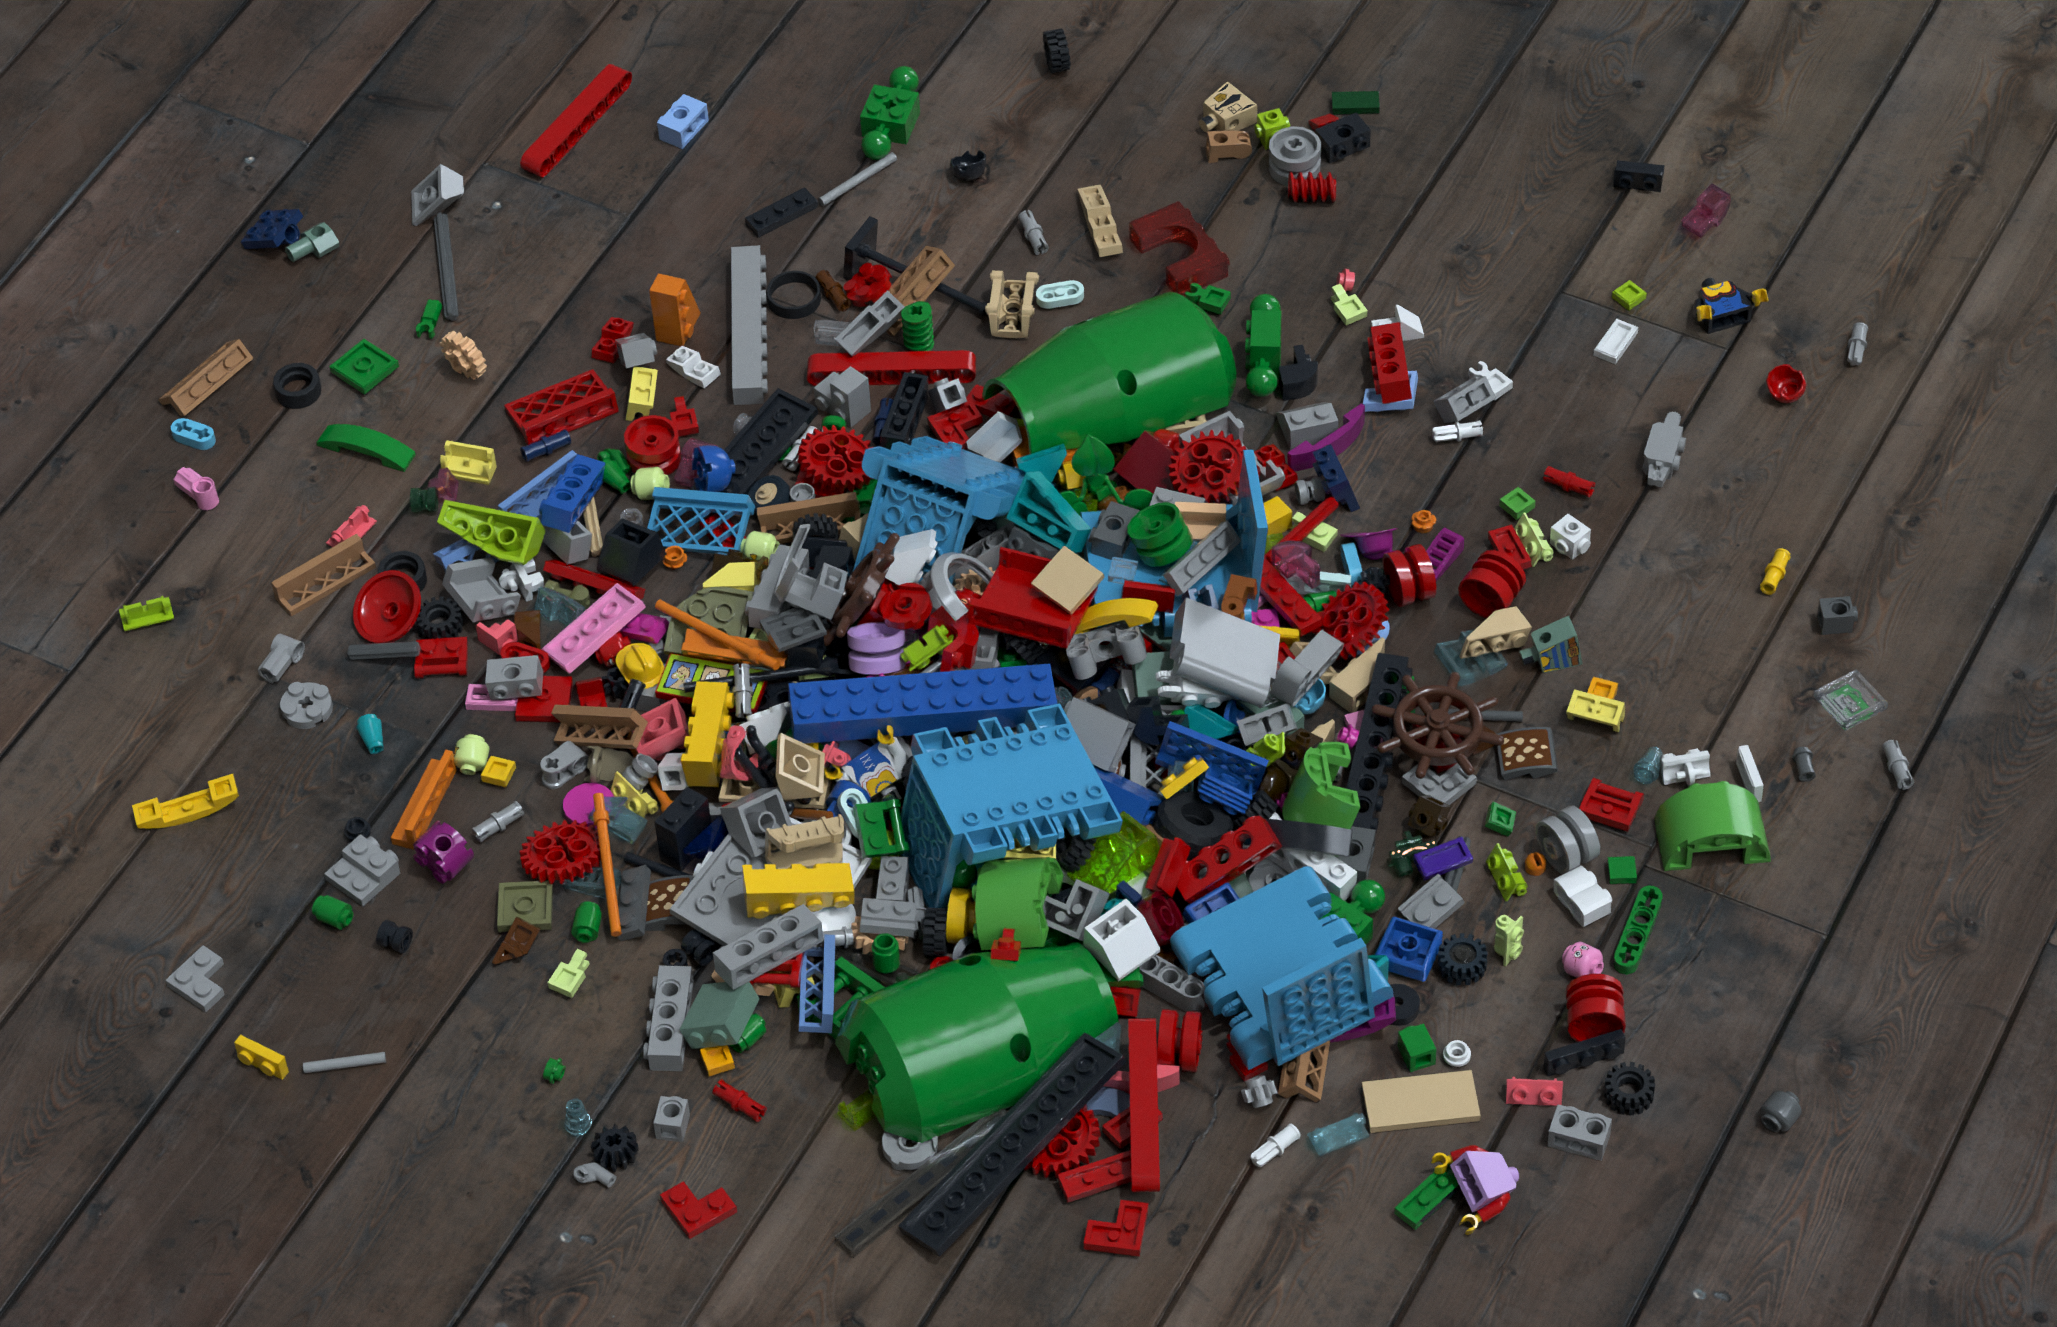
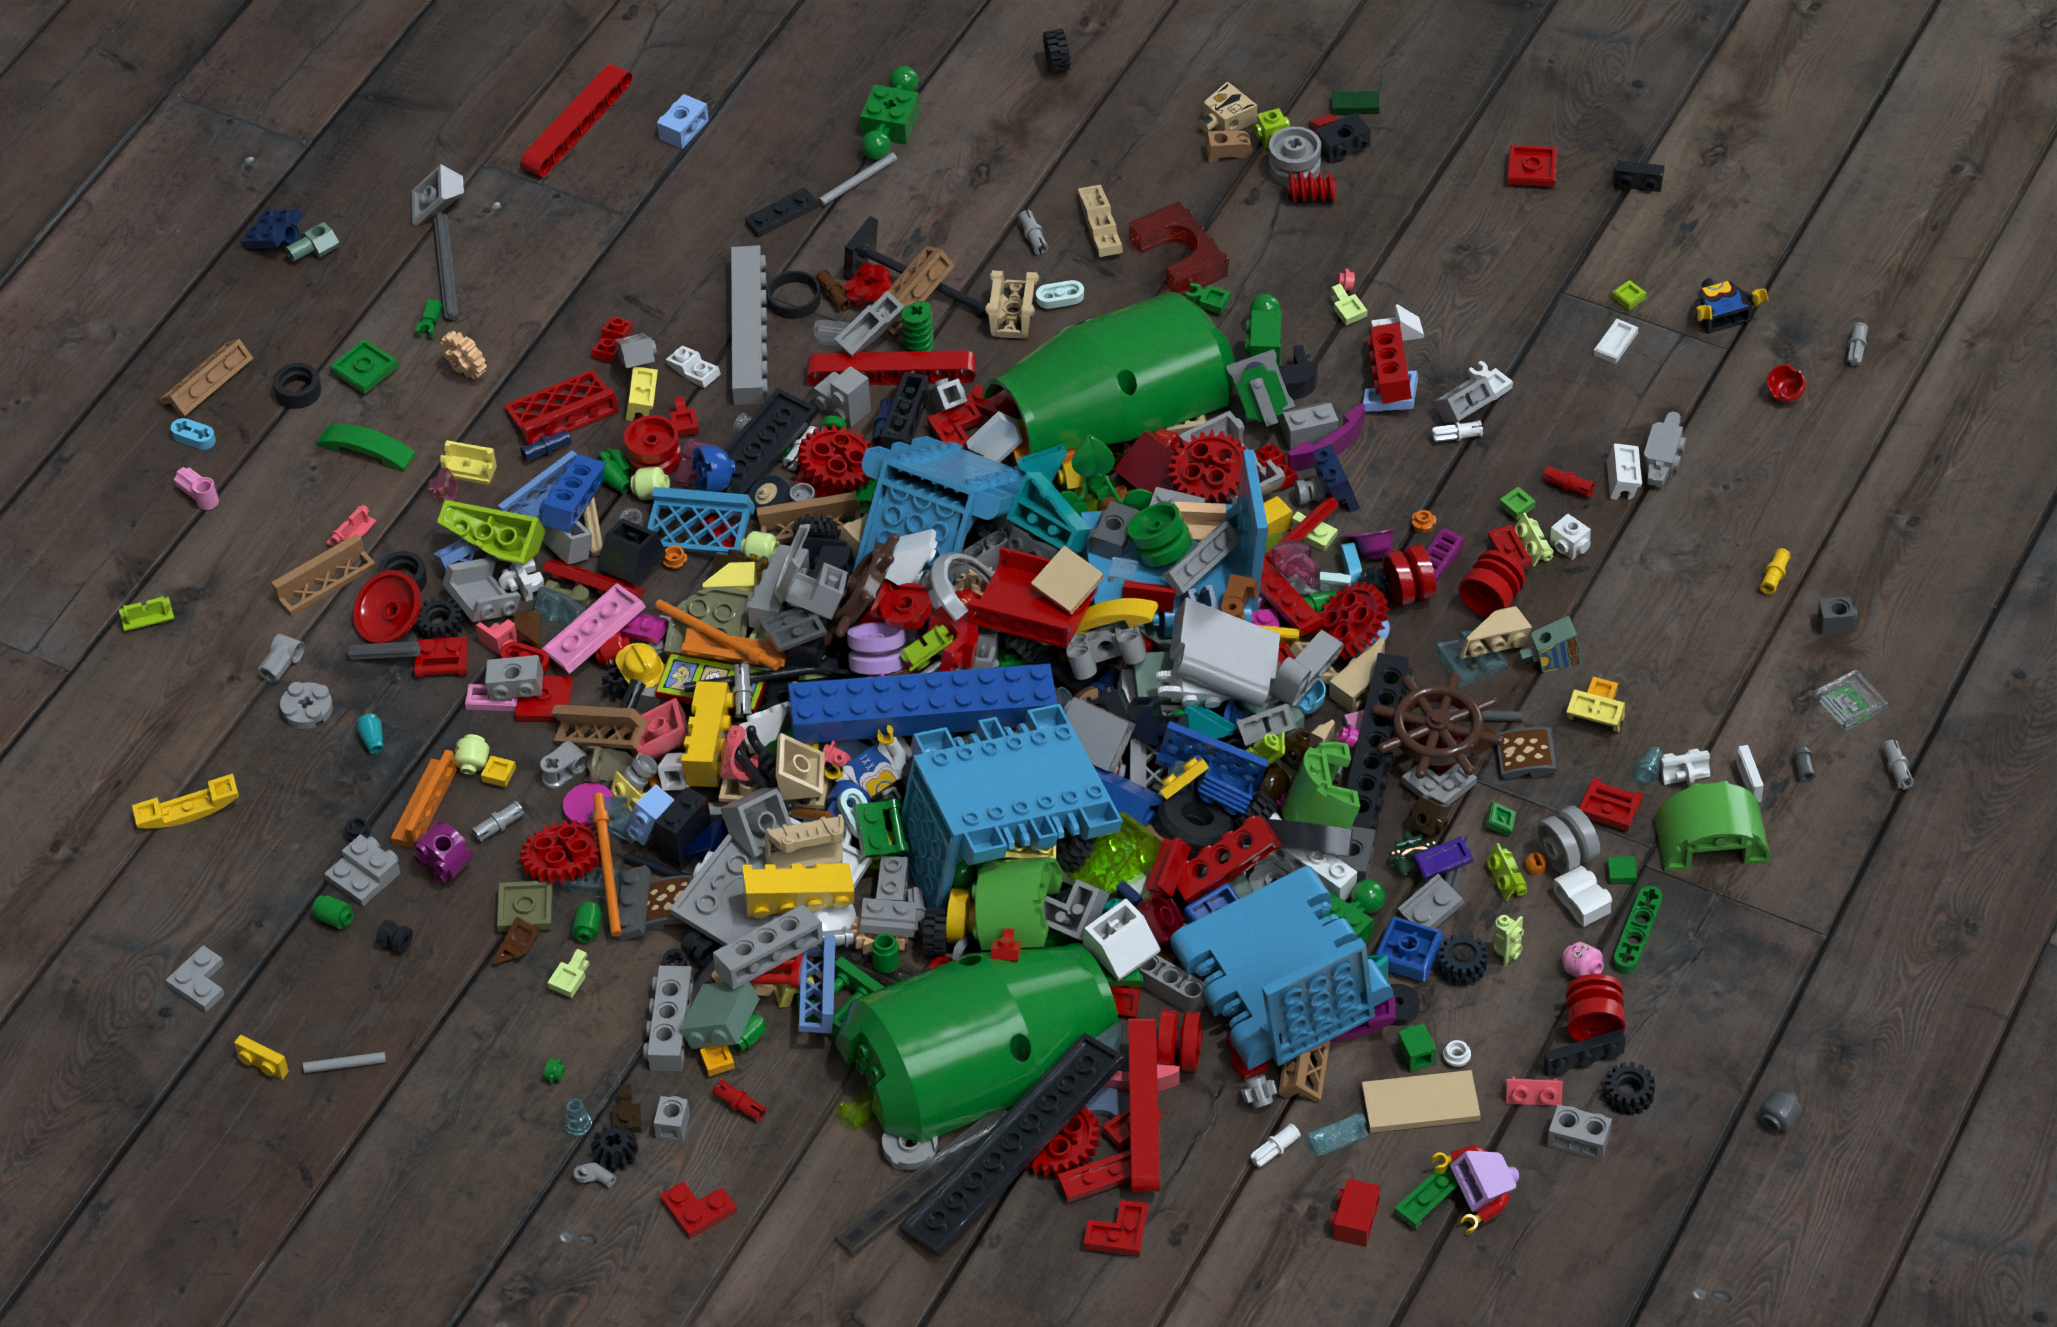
clear green wheel [410,487,439,513] -> none
red slope [575,677,607,707] -> none
orange wedge [649,273,701,346] -> none
black hair [950,150,986,181] -> none
clear pink brick [1681,183,1731,238] -> none
none -> dark brown plate [612,1084,642,1133]
none -> light blue brick [624,784,674,846]
none -> piece [1226,349,1295,426]
none -> red brick [1330,1178,1381,1247]
none -> red plate [1507,145,1557,187]
none -> white hinge [1607,443,1642,500]

